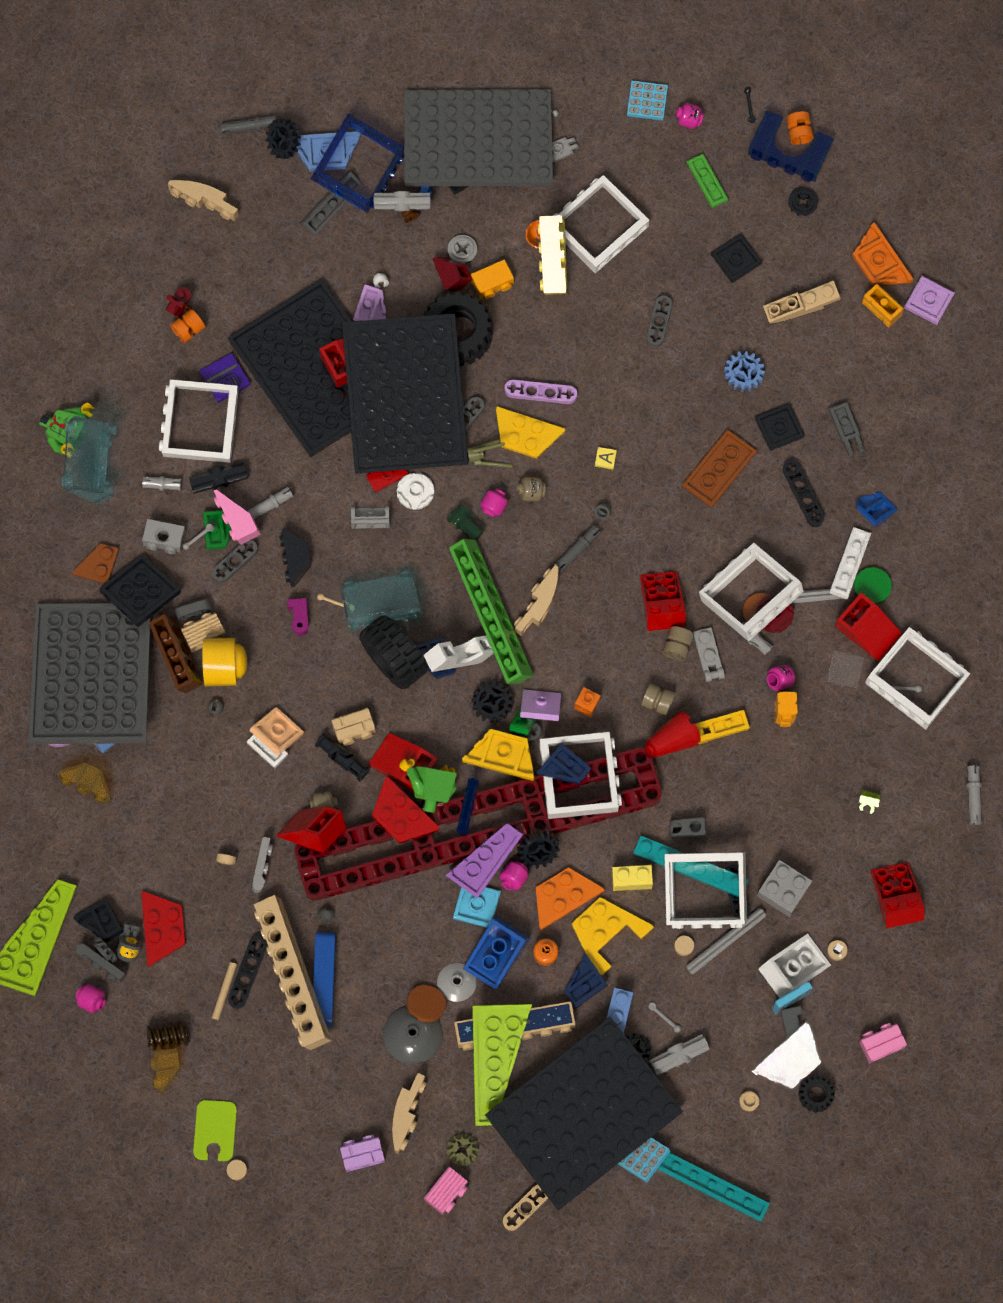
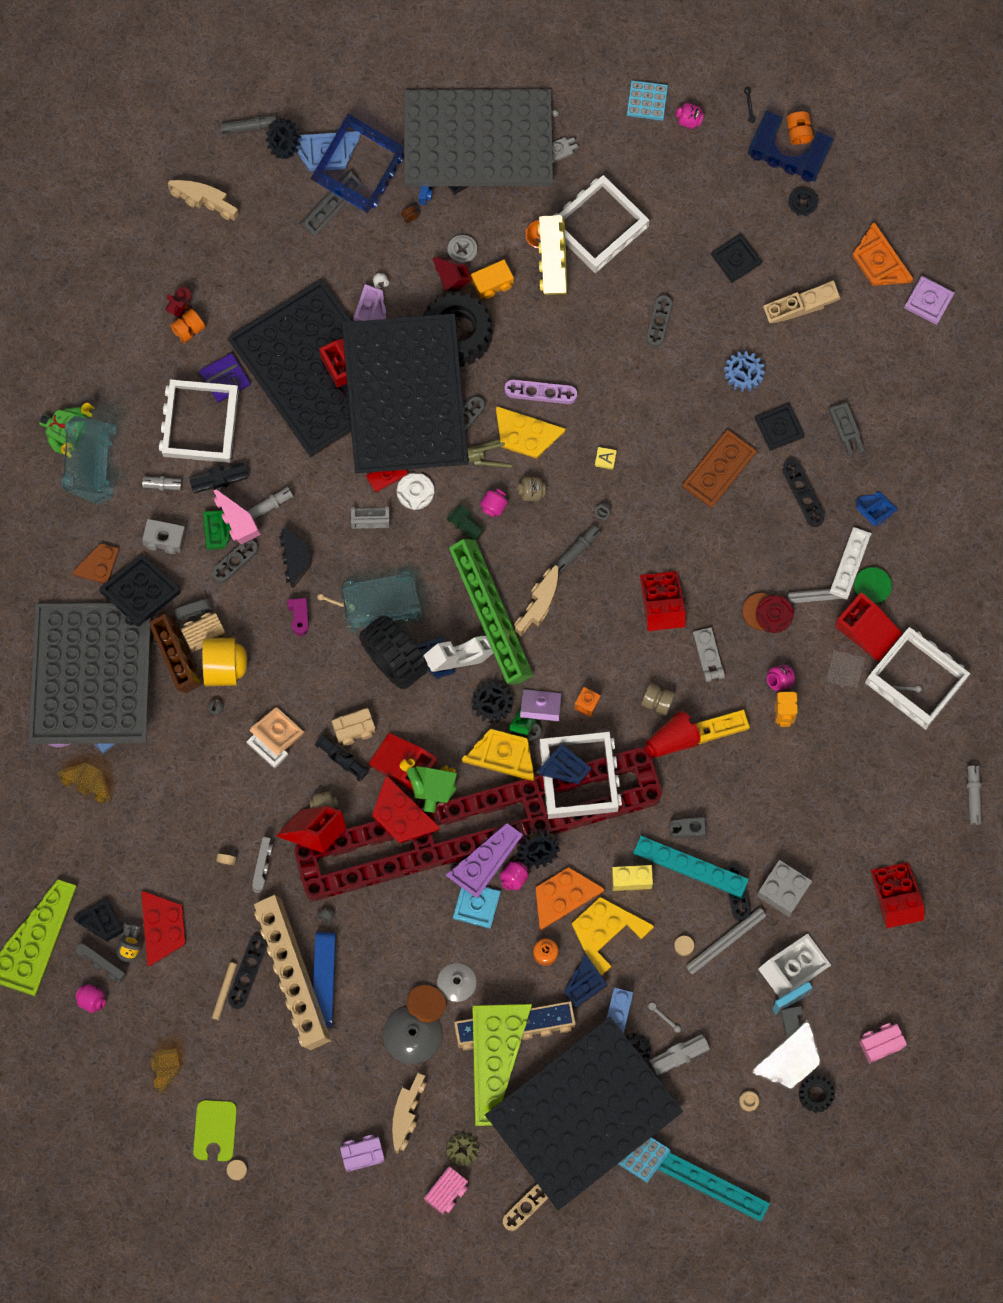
dark grey gear [93,936,117,963] -> none
dark brown piece [147,1021,189,1050] -> none
light grey hinge [182,524,214,550] -> none
light grey piece [374,191,430,211] -> none
clear blue axle [457,778,479,835] -> none
blue slope [463,917,530,990] -> none
dark tan wheel [662,626,694,661] -> none
white window [665,852,747,929] -> none
bright green tile [686,154,728,208] -> none
white window [699,543,804,641] -> none
light grey pin [741,622,773,655] -> none
tan tile [827,940,847,961] -> none
tile [859,790,880,814] -> none
light orange brick [862,284,904,328] -> none

